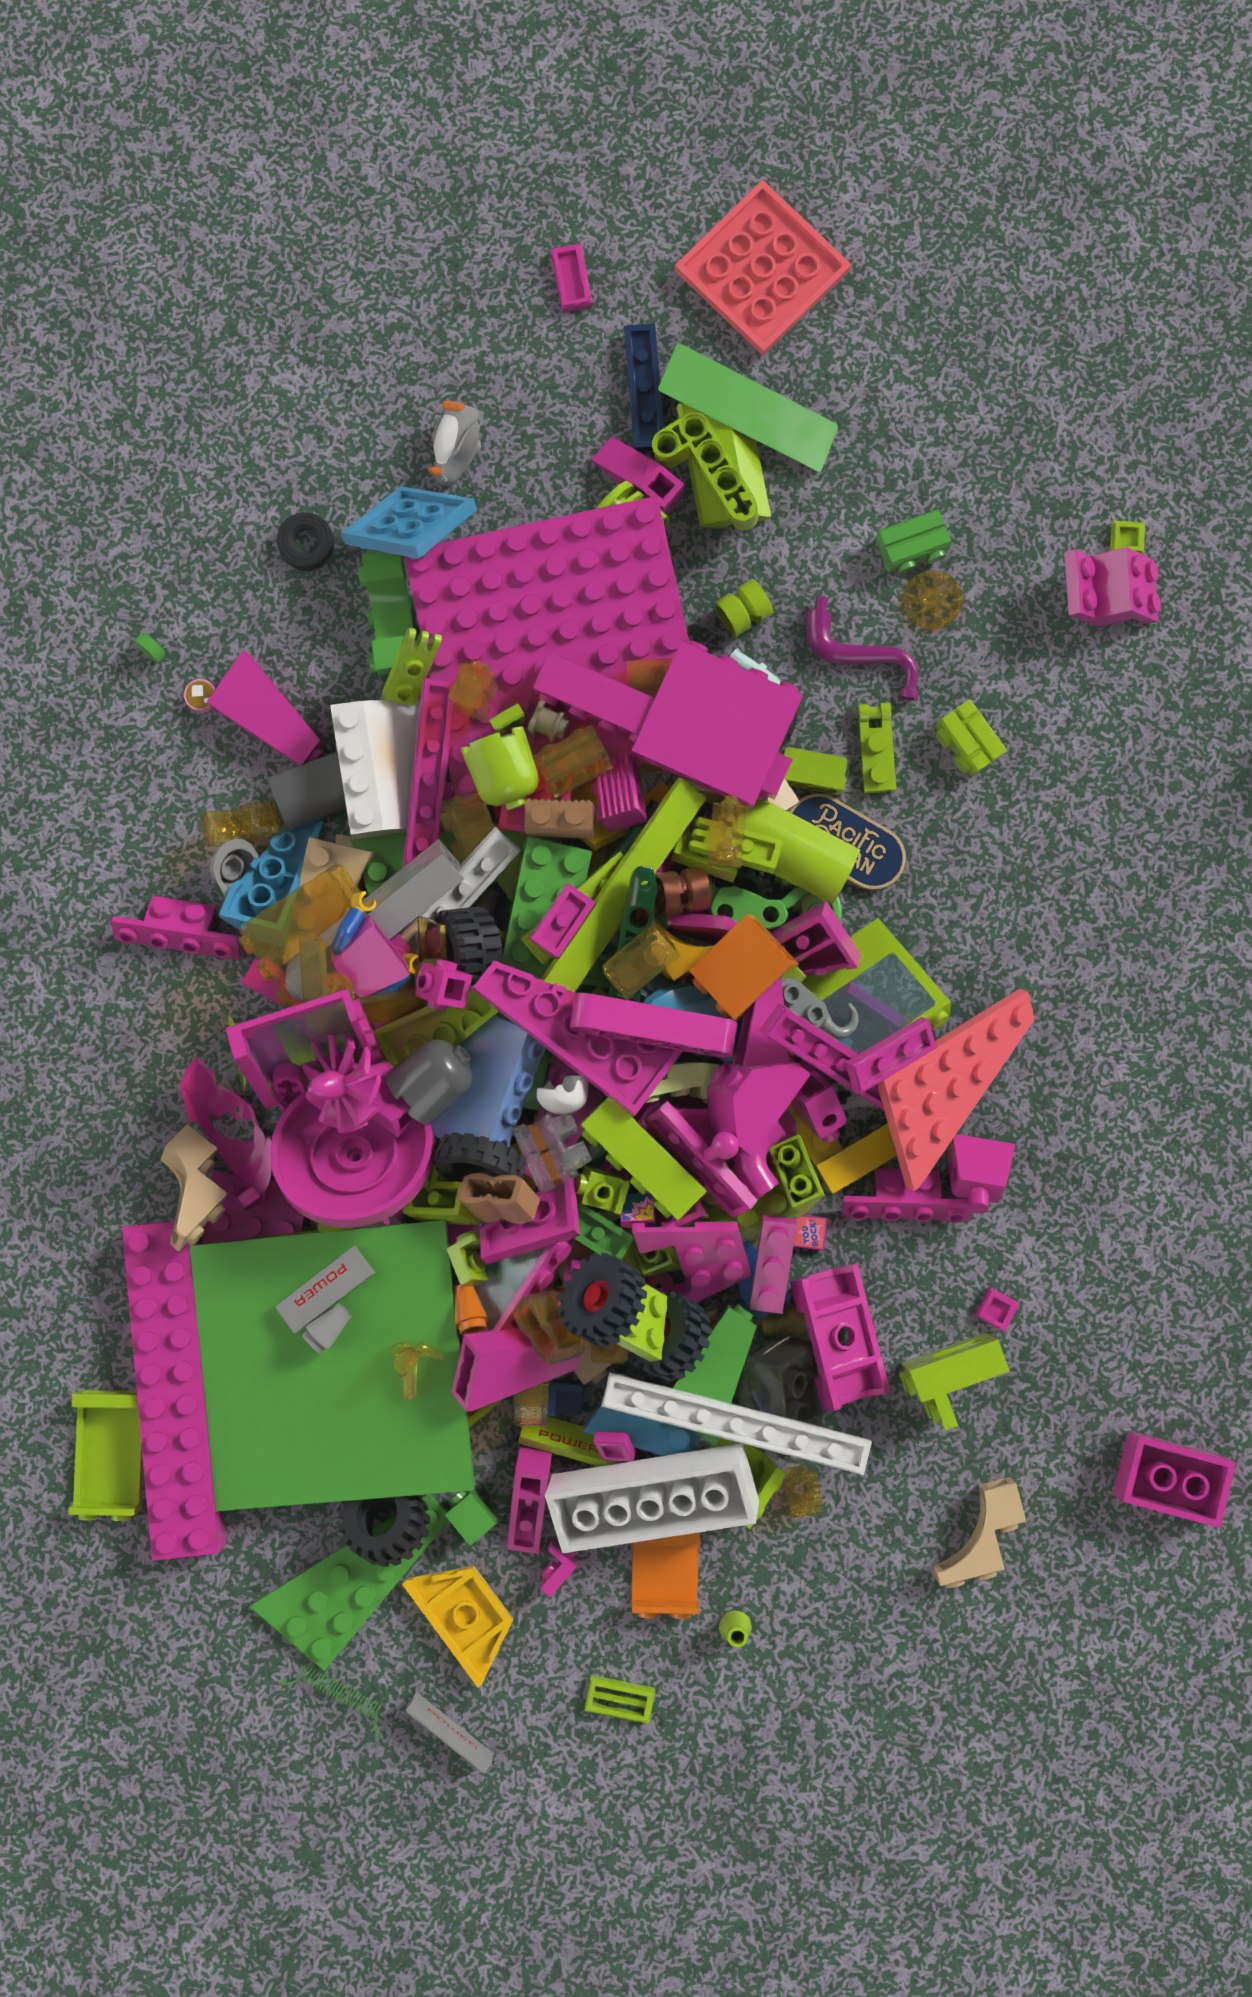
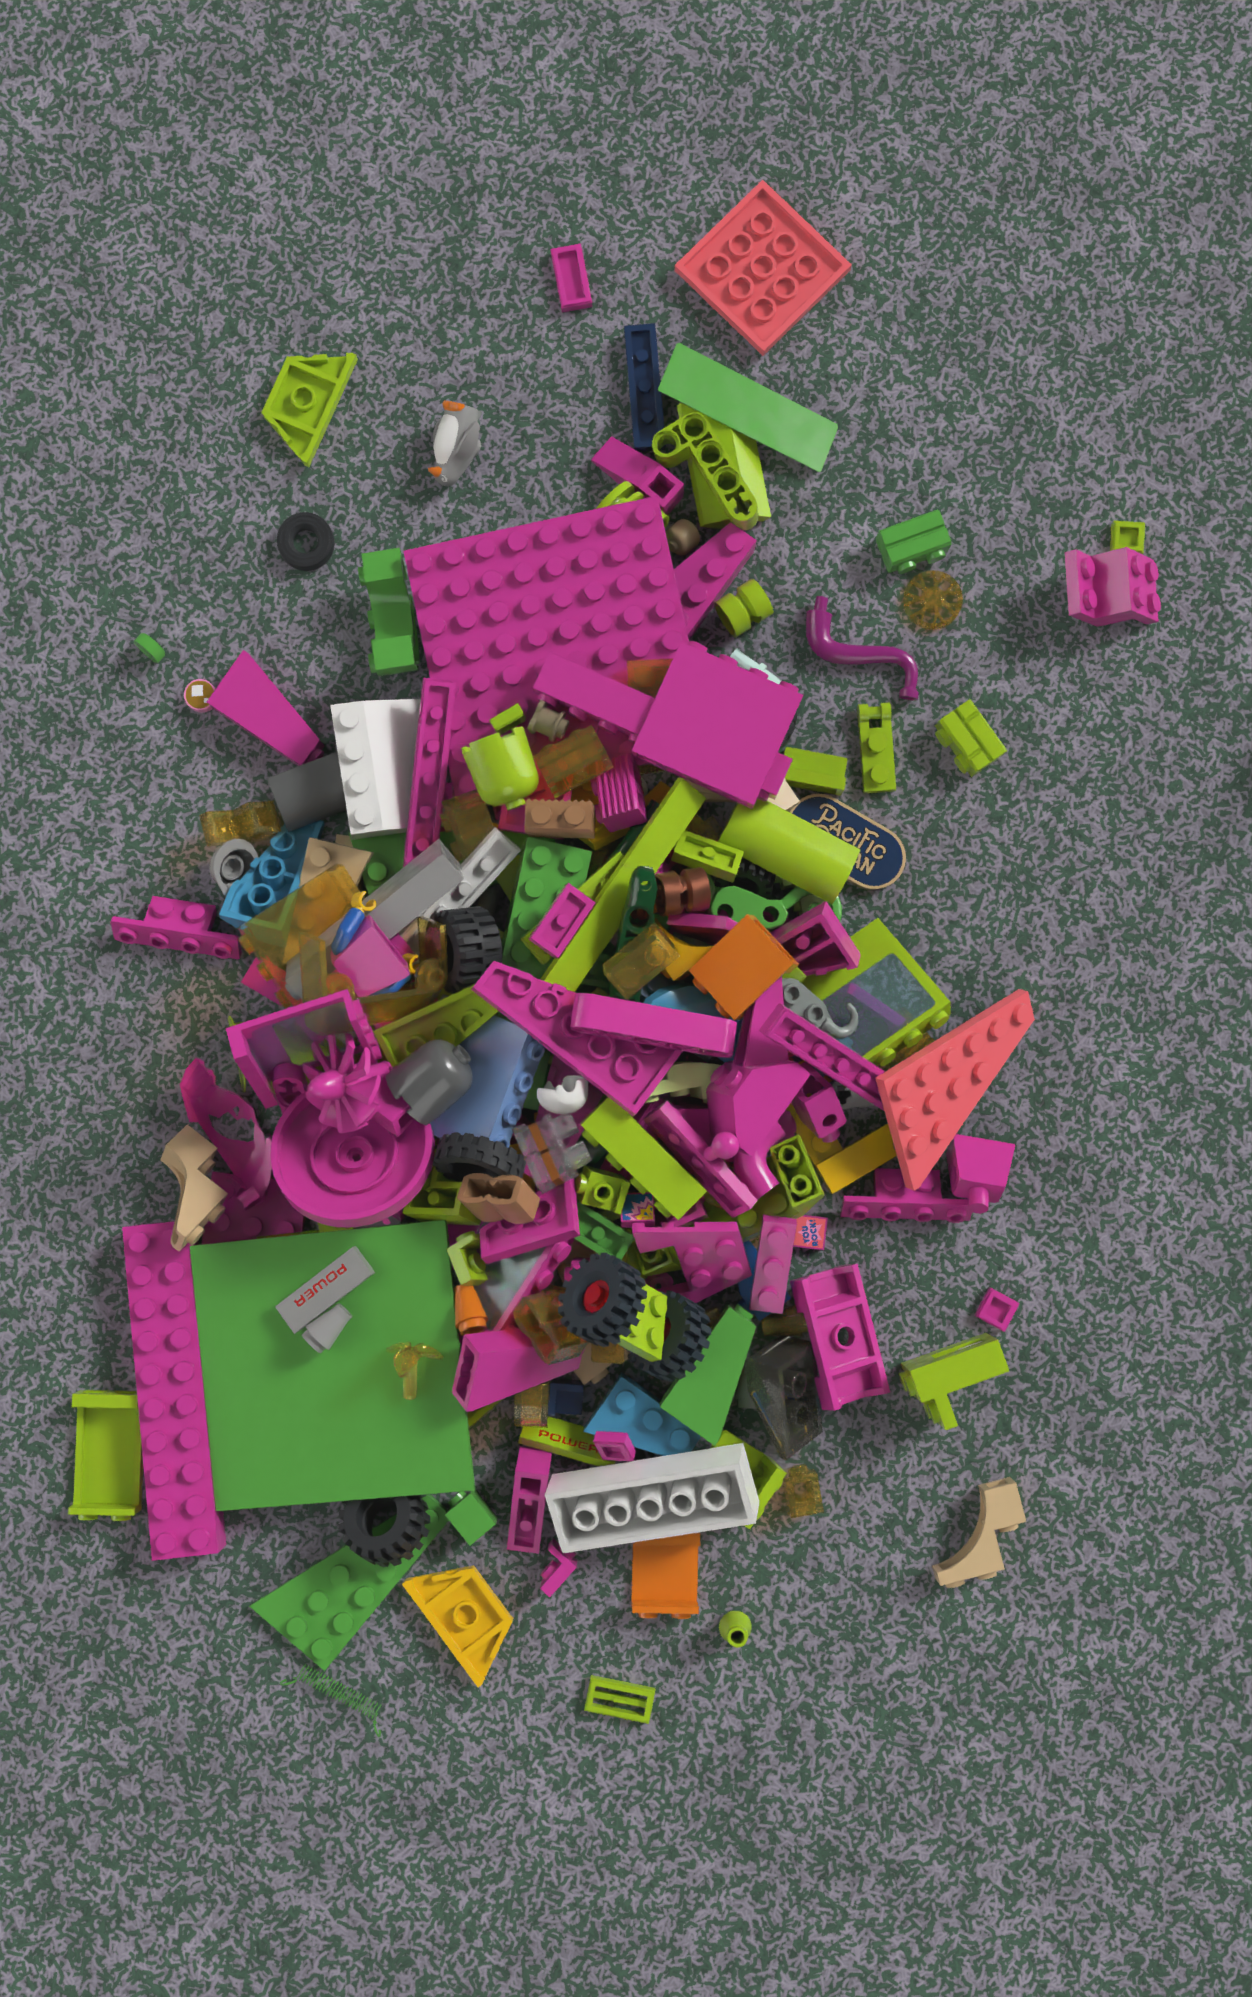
dark azure plate [341,486,477,559] -> none
lime hinge [382,628,442,706] -> none
light grey tile [406,1692,494,1773] -> none
dark pink brick [415,959,473,1011] -> none
clear yellow brick [448,660,498,721] -> none
white tile [601,1372,872,1475] -> none
lime hinge [688,817,783,874] -> none
clear yellow hinge [708,796,746,868] -> none
dark pink tile [845,1017,936,1094] -> none
dark pink brick [1113,1430,1236,1528] -> none
none -> lime wing [261,353,358,467]
none -> tan piece [666,519,700,556]
none -> dark pink wedge [674,522,757,641]

